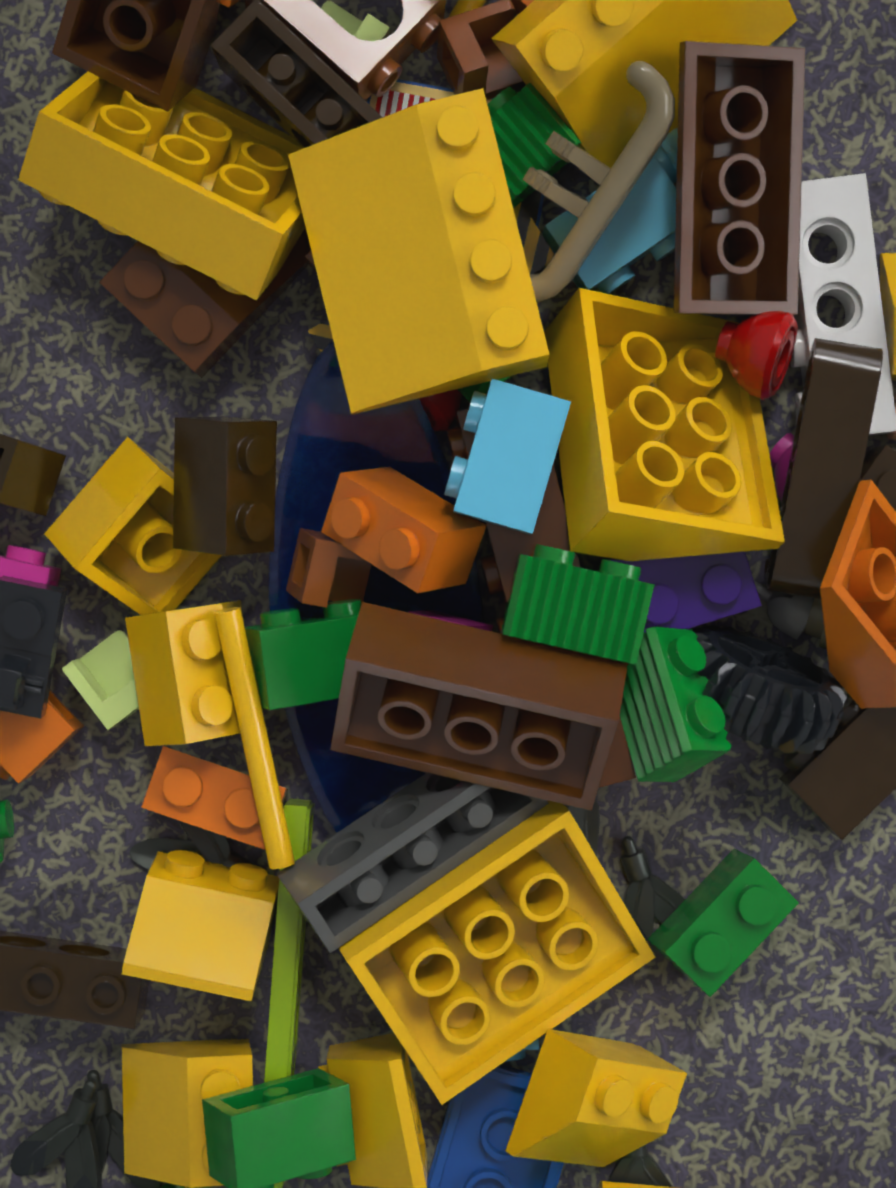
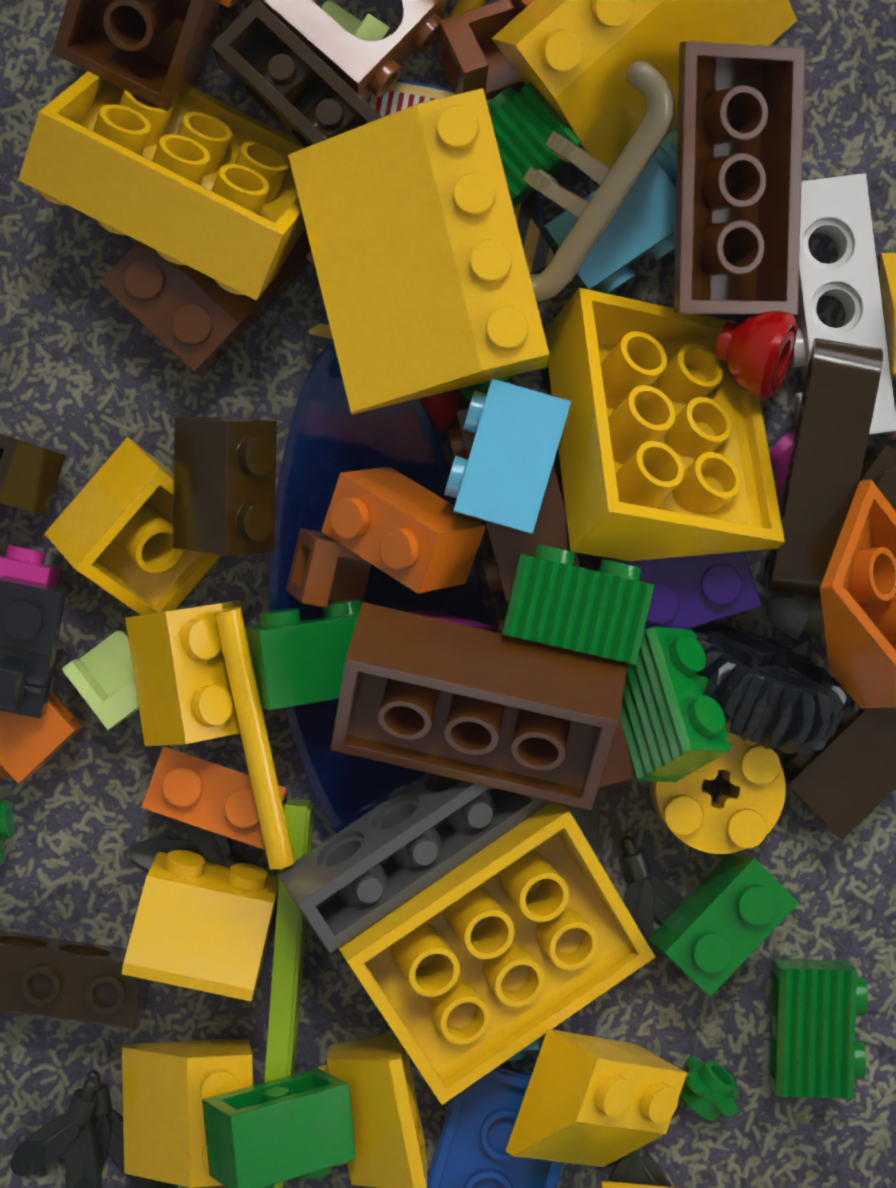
none -> yellow brick [649,732,786,854]
none -> green plate [680,1056,739,1121]
none -> green brick [768,958,868,1099]

